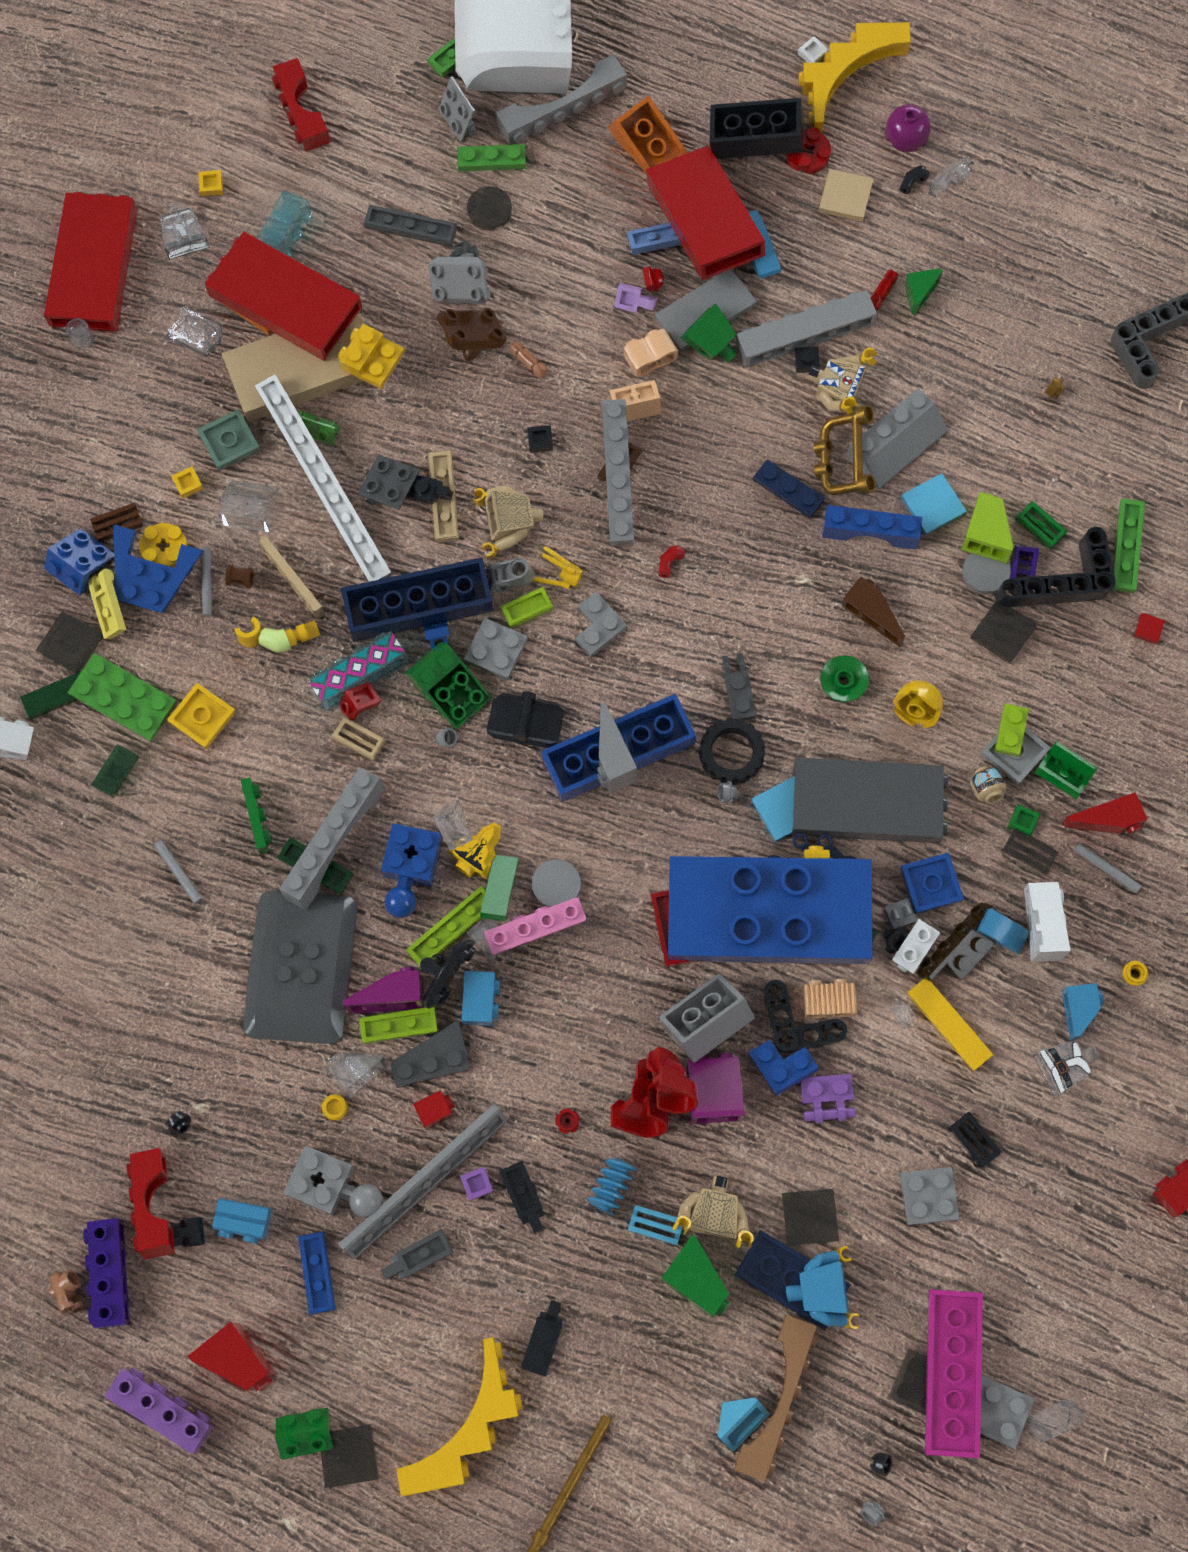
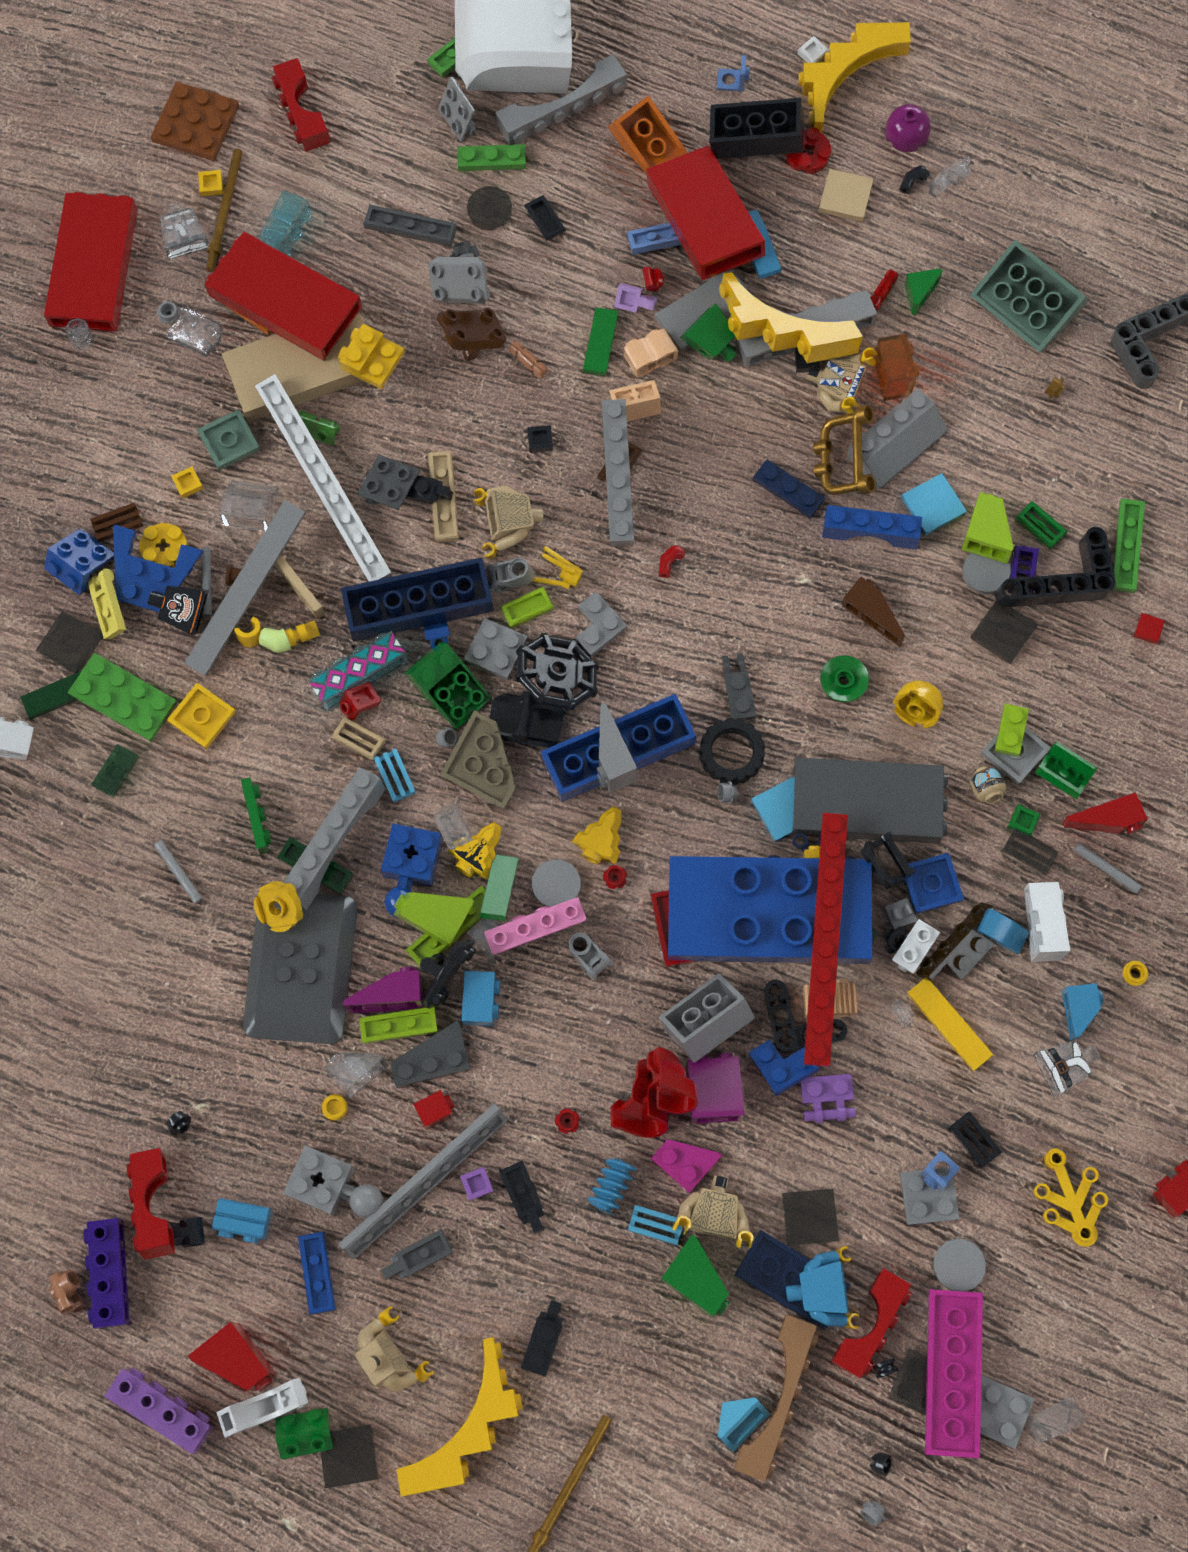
none -> black torso [148,585,209,635]
none -> dark orange plate [151,82,239,161]
none -> light grey plate [157,301,180,323]
none -> light grey tile [184,500,306,676]
none -> pearl gold bar [206,149,243,272]
none -> white arch [216,1377,308,1438]
none -> yellow plate [254,881,303,932]
none -> tan torso [355,1306,434,1392]
none -> medium azure tile [374,748,416,803]
none -> lime slope [393,892,474,945]
none -> dark tan plate [440,710,517,810]
none -> black plate [515,633,599,711]
none -> black tile [524,195,566,241]
none -> light grey piece [569,933,613,981]
none -> yellow rock [572,806,621,865]
none -> green tile [583,307,618,376]
none -> red plate [603,865,627,889]
none -> dark pink wing [651,1139,722,1194]
none -> medium blue bracket [717,55,750,92]
none -> yellow arch [719,272,863,363]
none -> red plate [803,812,848,1067]
none -> red arch [830,1268,912,1379]
none -> black shield [860,832,916,890]
none -> black bush [873,1358,899,1379]
none -> clear orange brick [874,333,919,401]
none -> medium blue bracket [920,1151,960,1191]
none -> light grey tile [933,1239,986,1292]
none -> sand green slope [970,240,1090,353]
none -> yellow plant [1033,1148,1108,1247]

